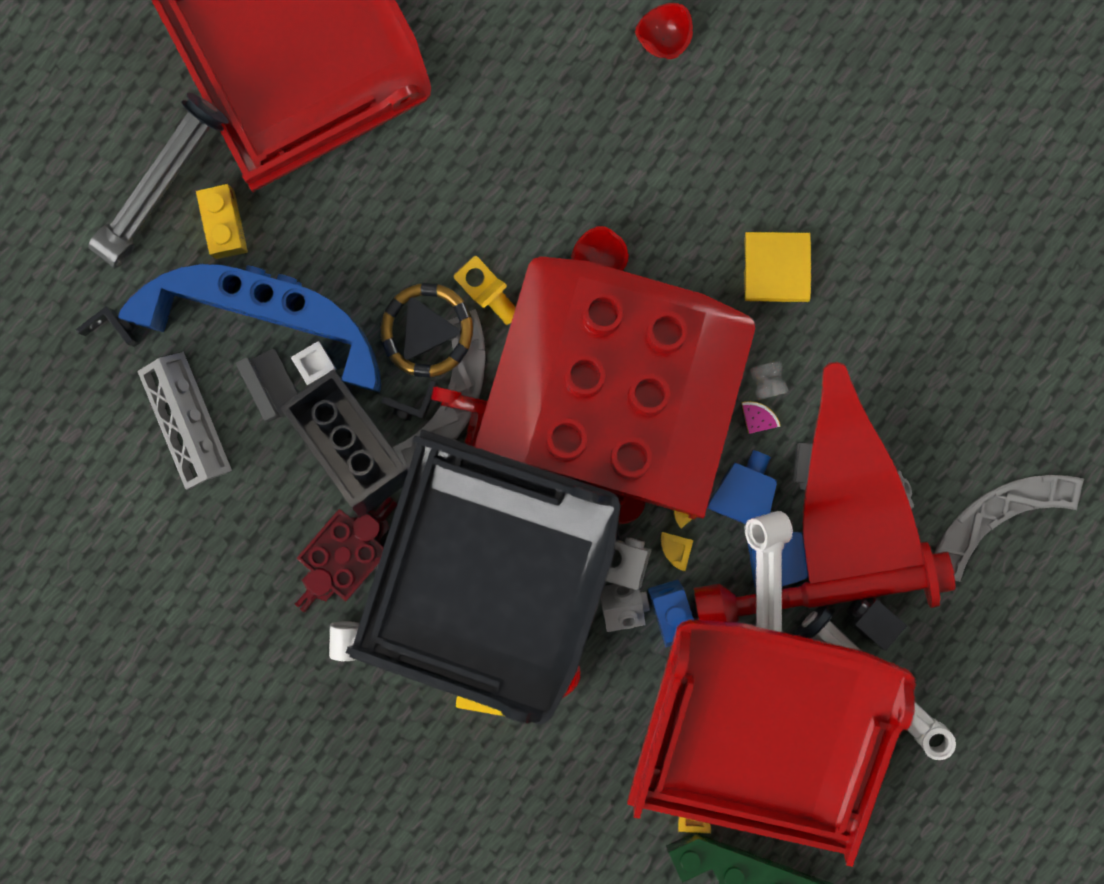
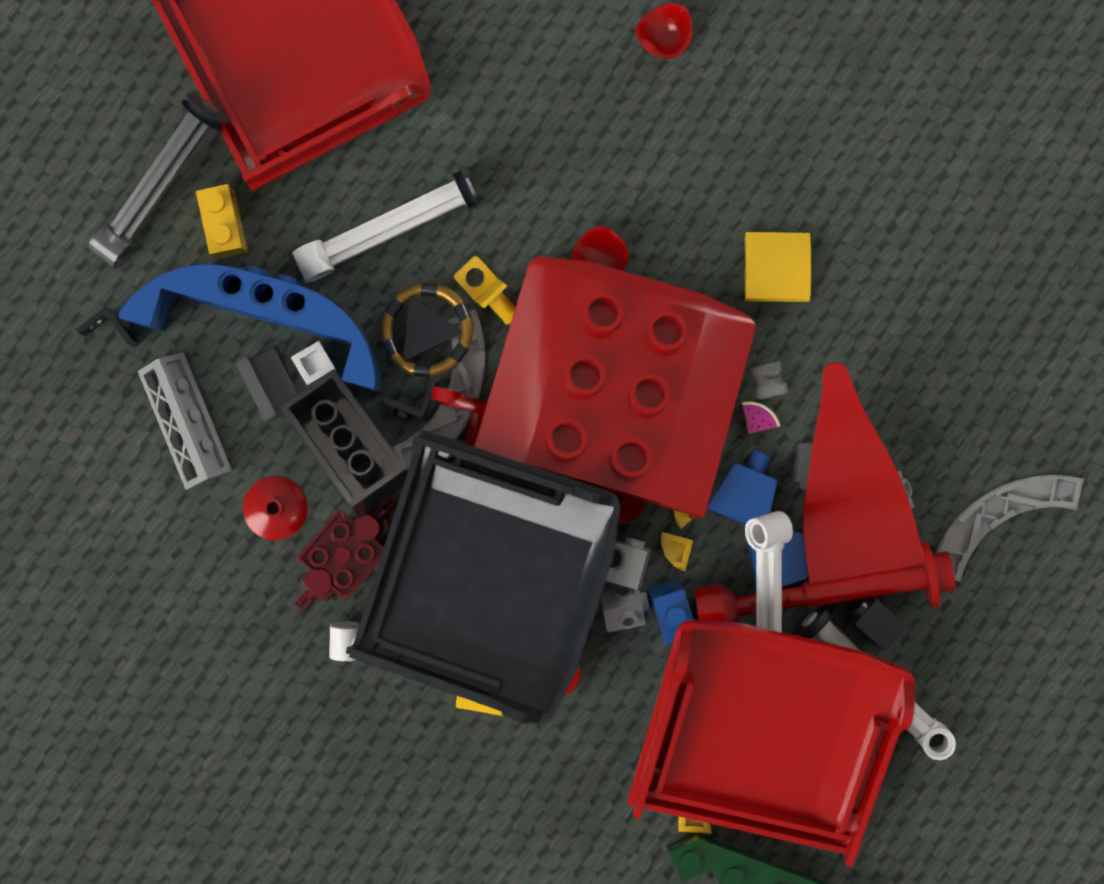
none -> red dish [243,476,307,540]
none -> white piece [292,166,480,283]

